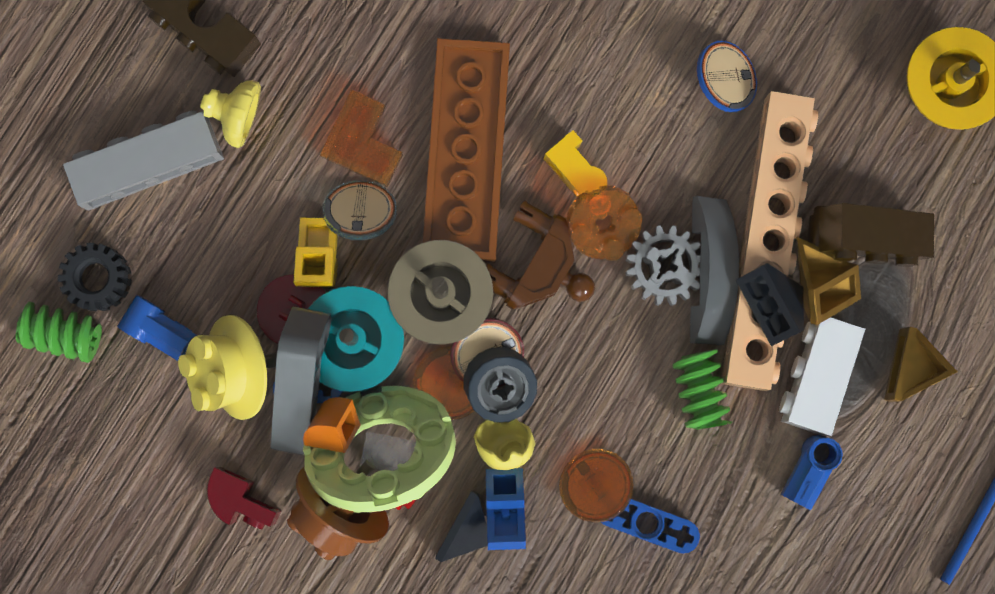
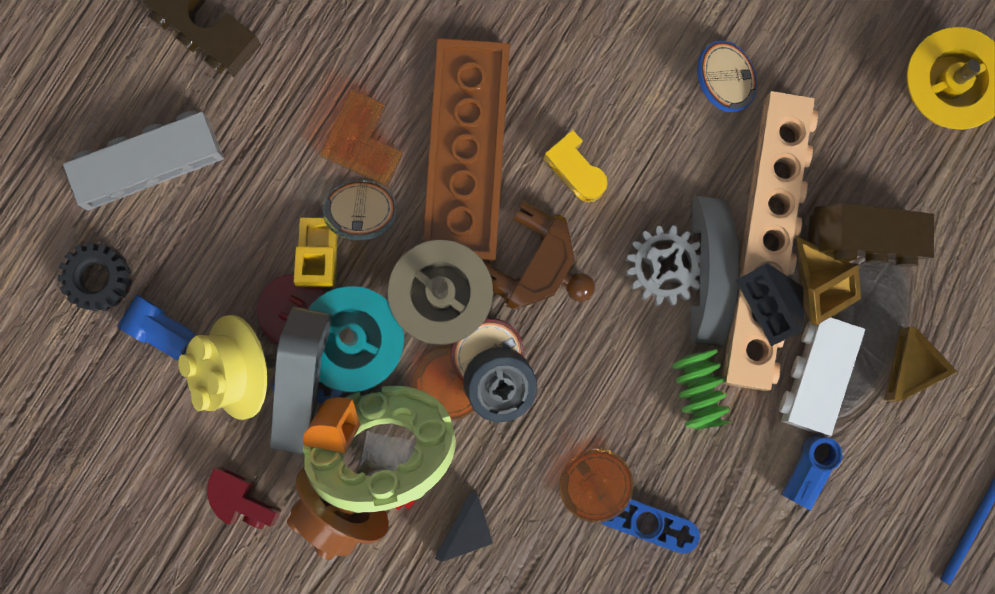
bright green piece [15,301,102,363] -> none
light yellow hair [200,80,261,148] -> none
light yellow hair [474,419,535,470] -> none
blue brick [485,468,526,550] -> none
clear orange plate [566,185,642,261] -> none

